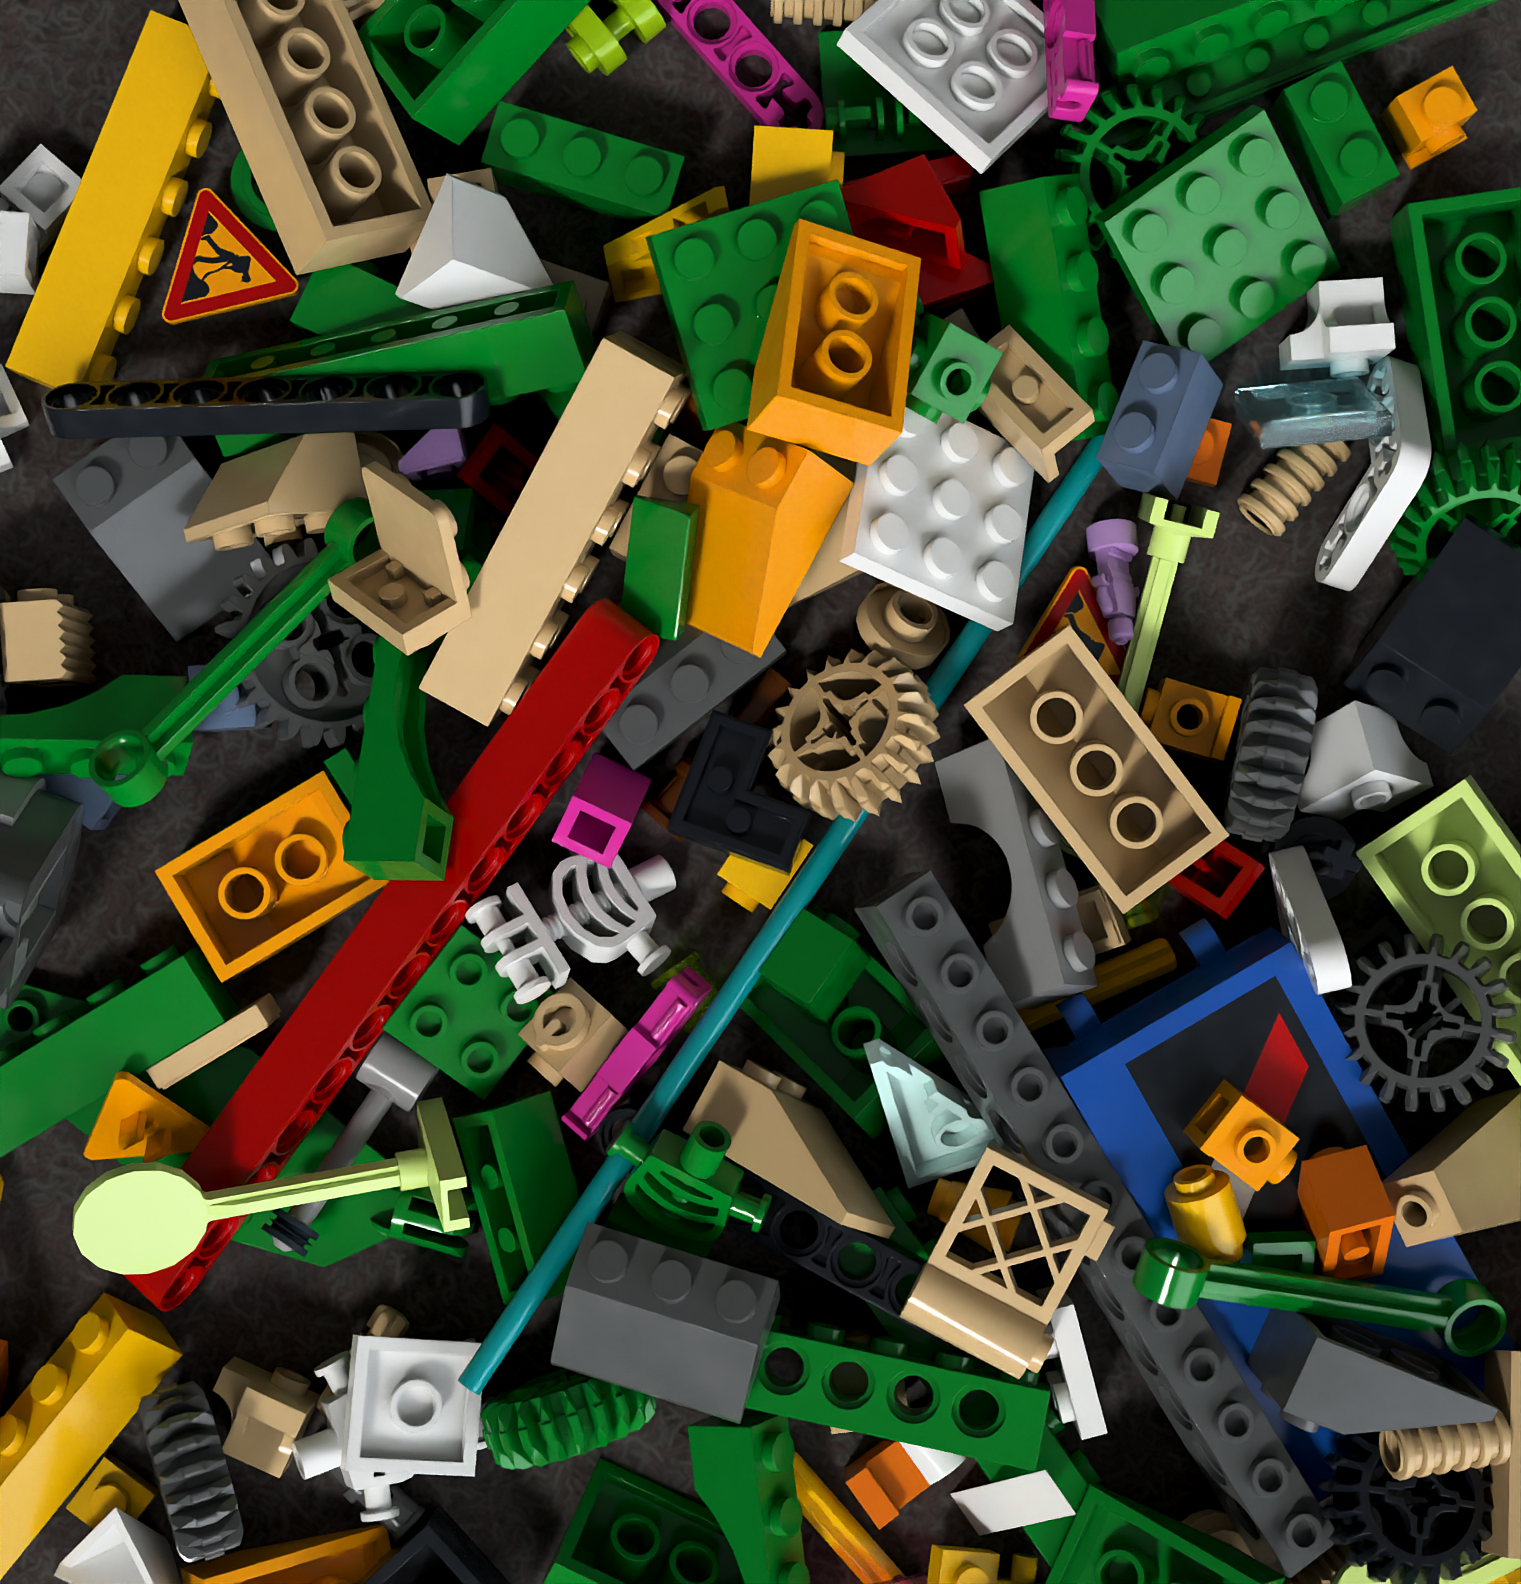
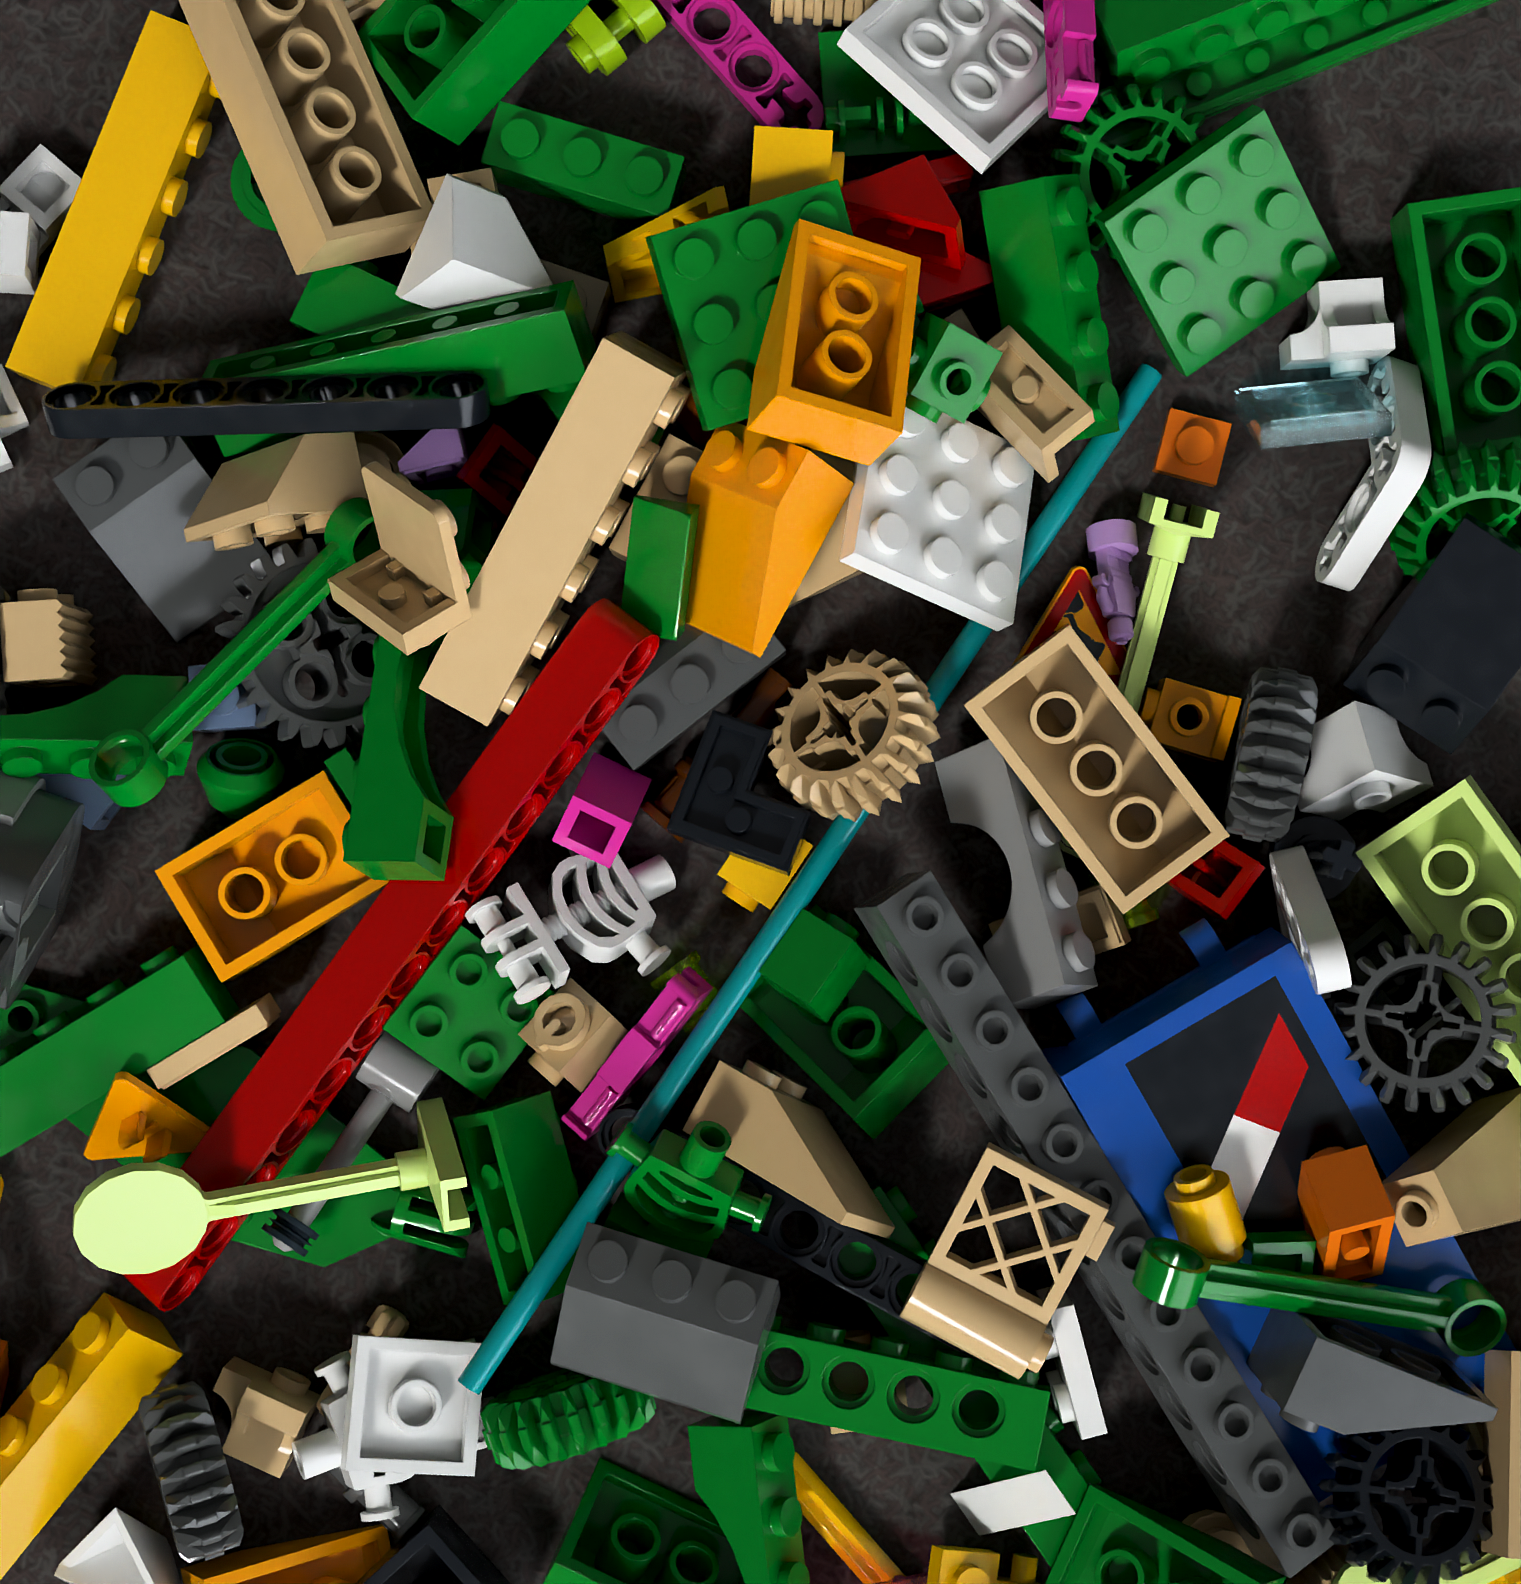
yellow plate [66,1453,159,1529] -> none
piece [162,188,300,325] -> none
orange leg [844,1439,967,1530] -> none
tan plate [856,582,950,670] -> none
light aqua wing [863,1039,1001,1189] -> none
light orange cone [927,1178,1023,1252] -> none
yellow axle [1016,938,1177,1032] -> none
sand blue brick [1096,340,1223,501] -> none
light orange brick [1183,1079,1299,1192] -> none
tan piece [1237,418,1351,536] -> none
green brick [1270,60,1400,220] -> none
tan piece [1379,1406,1512,1481] -> none
light orange brick [1380,65,1478,170] -> none
none -> green cone [196,738,285,820]

